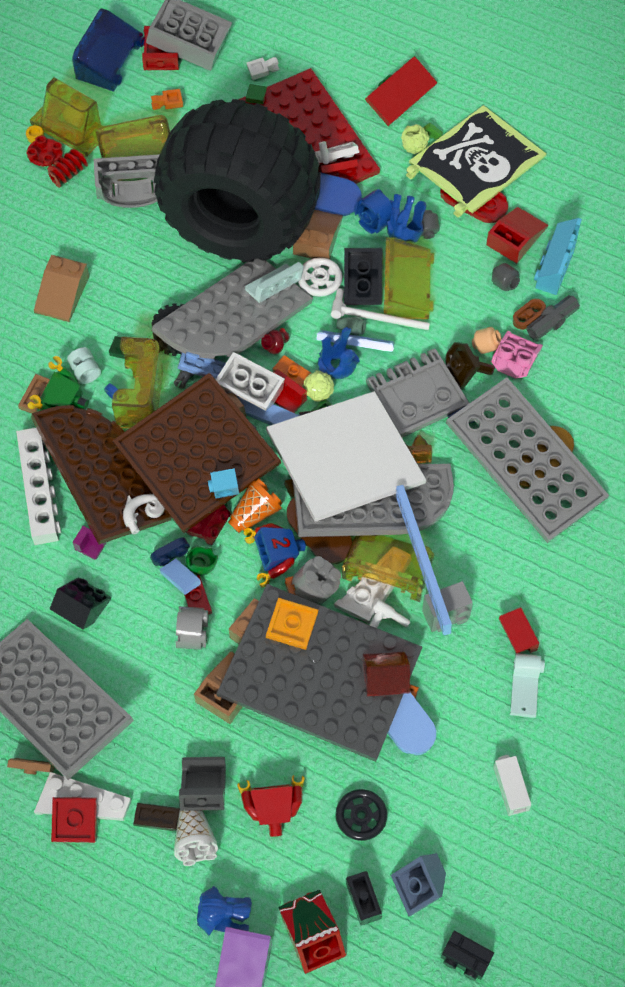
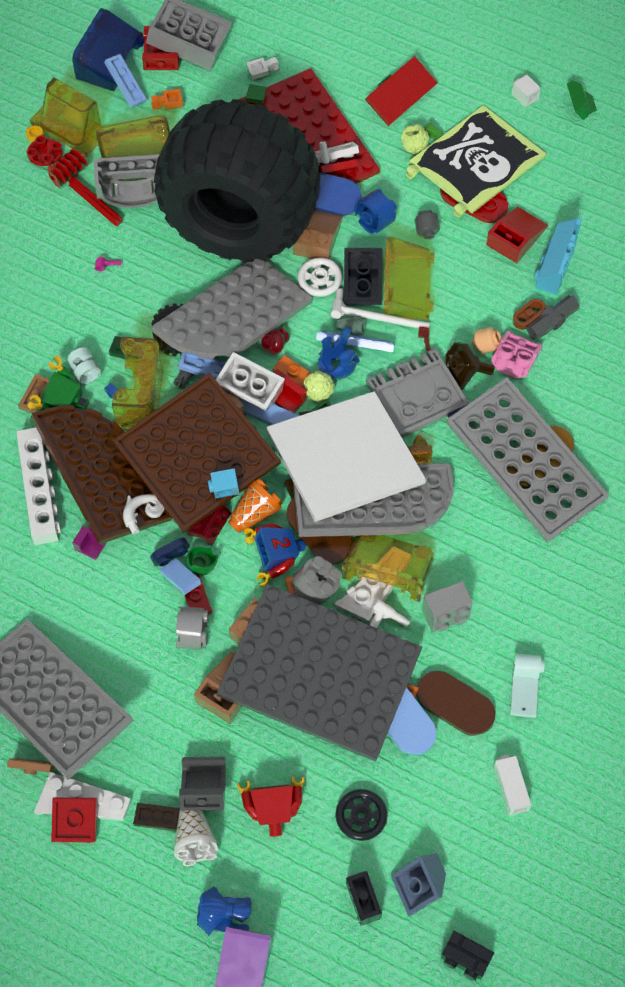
medium nougat slope [34,255,89,322] -> none
black slope [50,577,112,630] -> none
light aqua panel [245,262,304,303] -> none
light orange tile [265,597,319,650] -> none
slope [278,889,346,974] -> none
clear red slope [362,652,410,696] -> none
blue piece [386,194,426,243] -> none
light blue tile [396,485,452,635] -> none
dark grey head [492,263,520,291] -> none
red panel [499,607,539,653] -> none
none -> red axle [69,177,123,226]
none -> dark pink hand [95,257,121,271]
none -> light blue tile [104,54,147,108]
none -> reddish brown tile [417,671,495,736]
none -> clear red hand [418,327,431,352]
none -> white brick [512,75,541,108]
none -> green slope [567,80,597,119]

